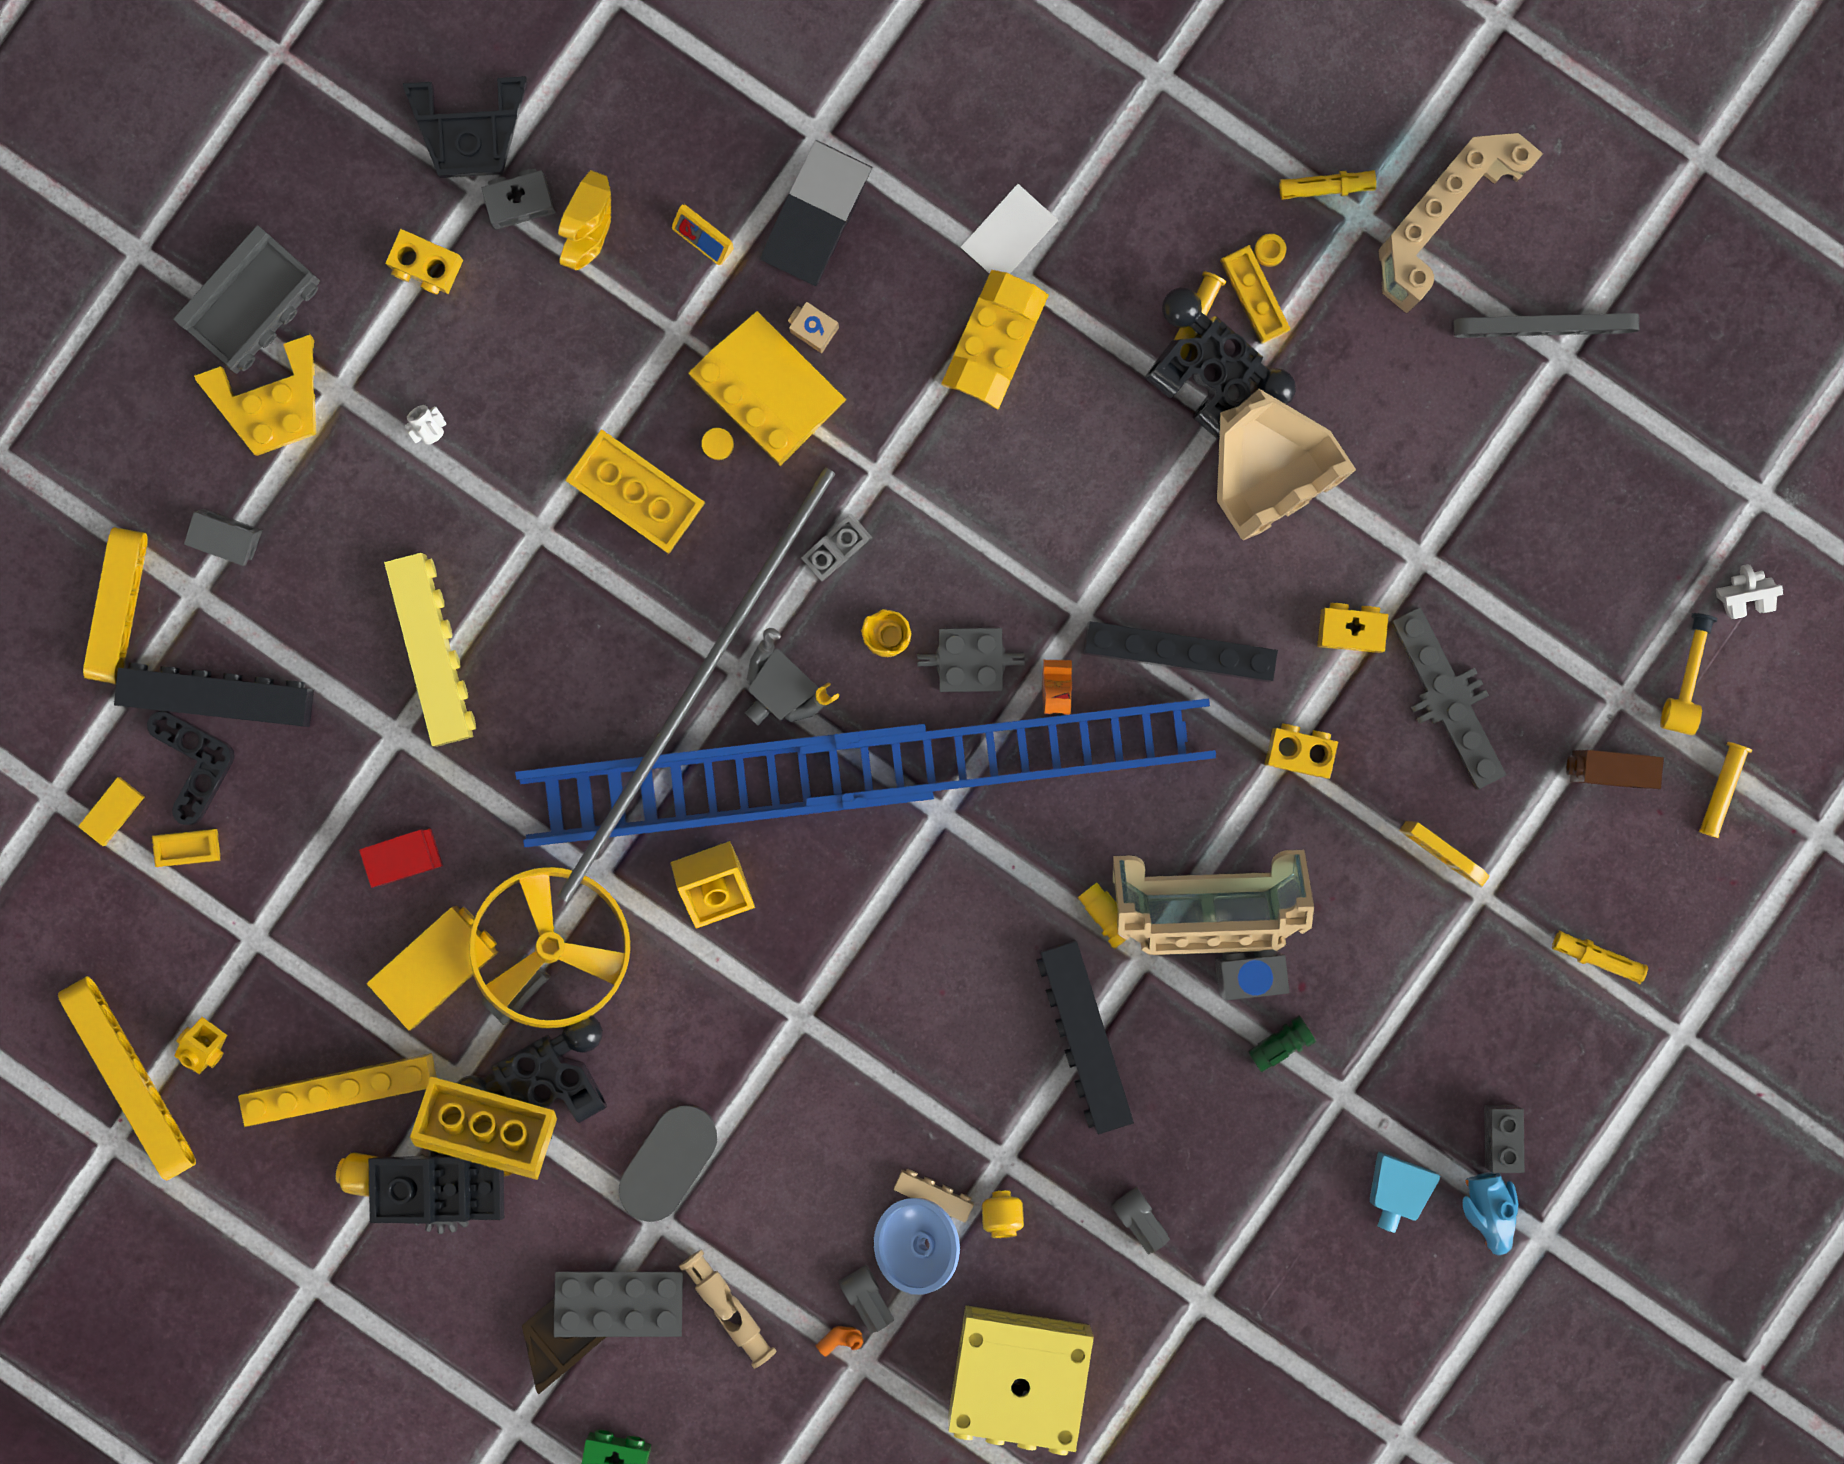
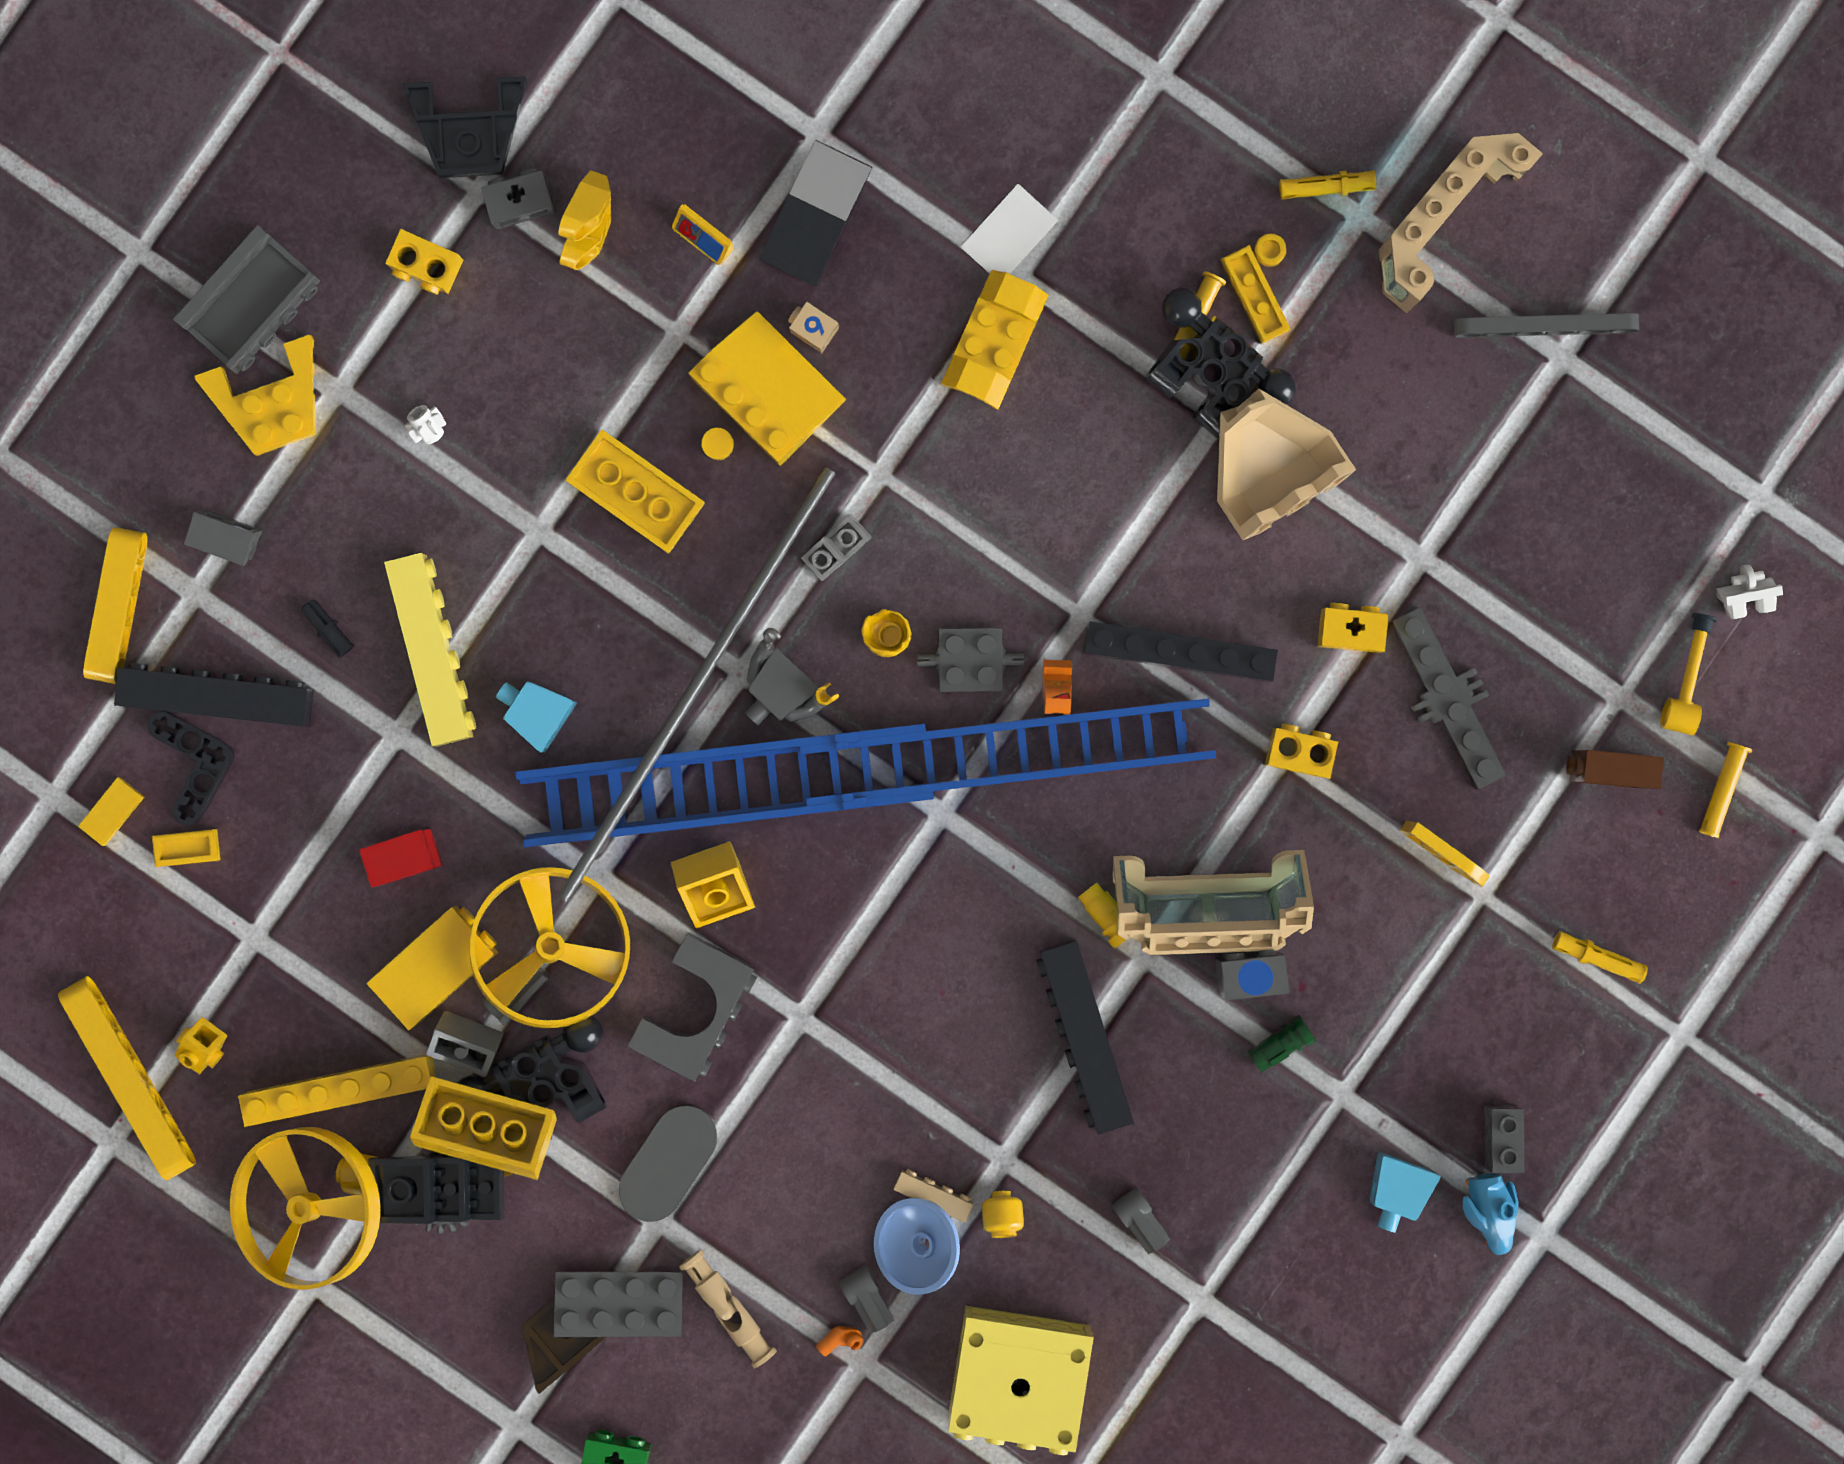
none -> yellow piece [230,1127,380,1290]
none -> black axle [301,599,355,658]
none -> dark grey brick [426,1011,504,1077]
none -> medium azure torso [496,681,577,753]
none -> dark grey arch [627,932,757,1082]

